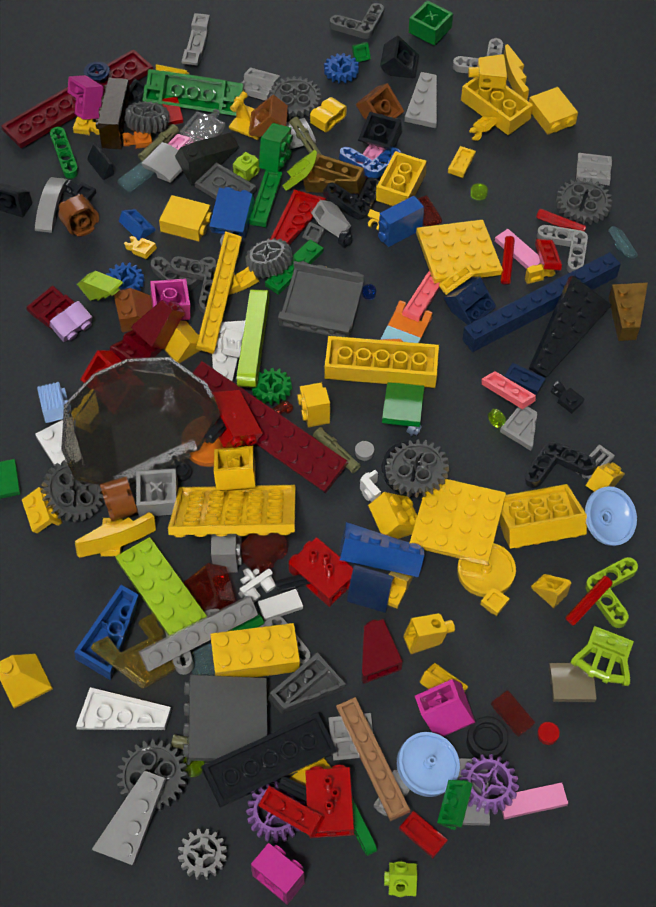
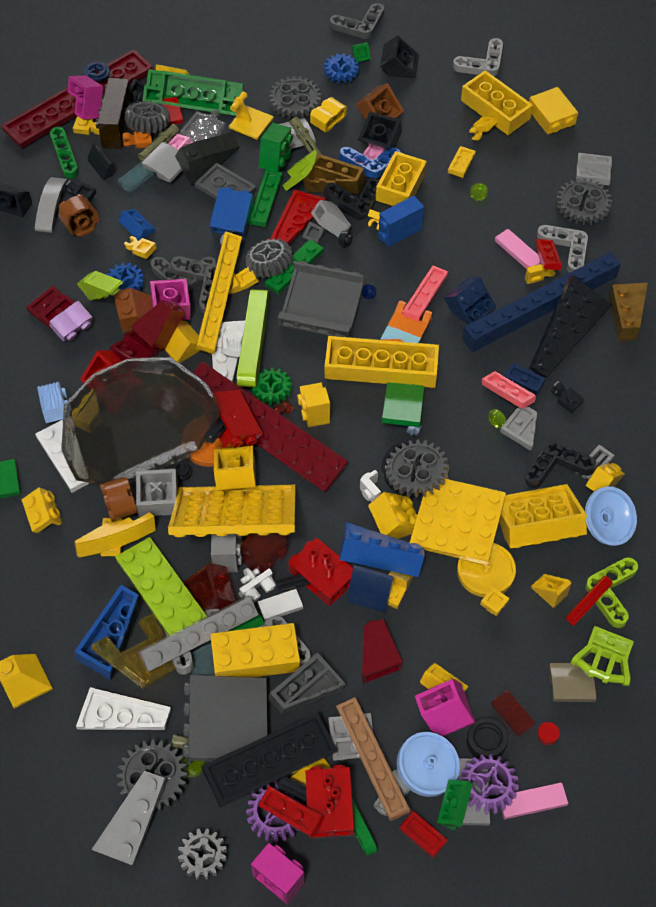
dark grey gear [41,459,104,523] -> none
yellow brick [159,195,213,241] -> none
light grey slope [181,13,210,65] -> none
lime brick [233,152,260,181] -> none
light grey slope [241,67,280,100] -> none
dark orange slope [249,94,288,136] -> none
olive pin [313,427,361,474] -> none
light grey tile [355,441,374,461] -> none
lime brick [384,861,417,897] -> none
yellow torso [403,613,455,654] -> none
light grey wing [404,72,437,128] -> none
green brick [408,0,453,46] -> none
yellow plate [416,220,503,284] -> none
clear red plate [417,195,442,227] -> none
yellow slope [439,264,476,295] -> none
yellow torso [468,54,507,89] -> none
red axle [501,236,515,285] -> none
yellow slope [504,44,529,100] -> none
red axle [537,209,586,232] -> none
clear light blue plate [608,226,638,259] -> none

